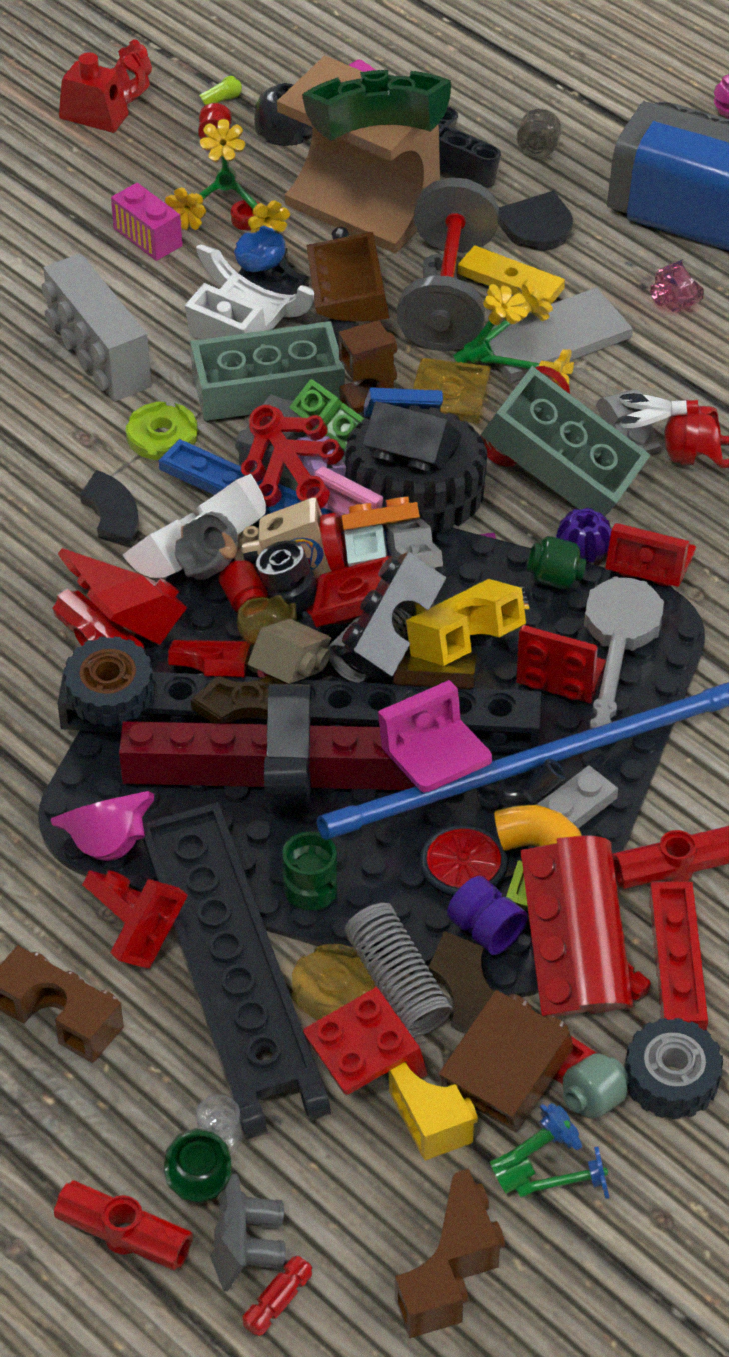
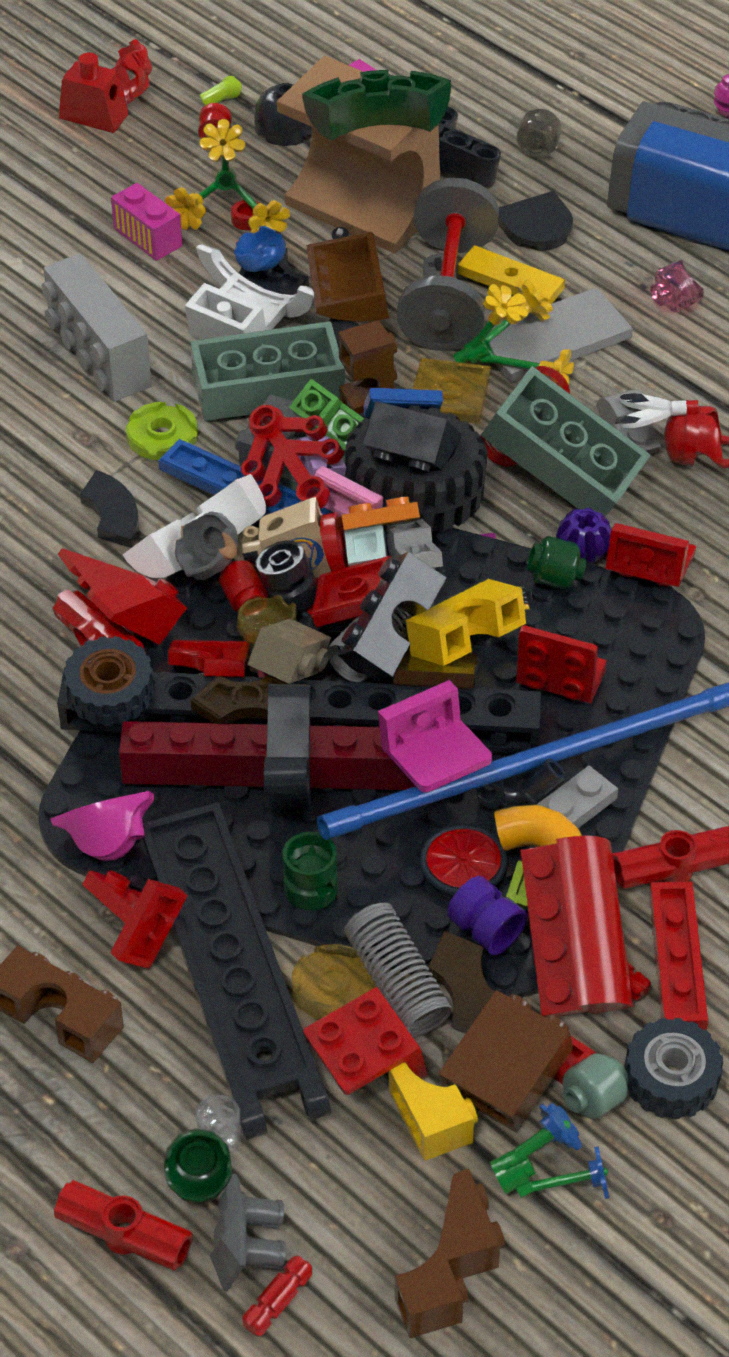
light grey piece [584,577,664,729] -> none

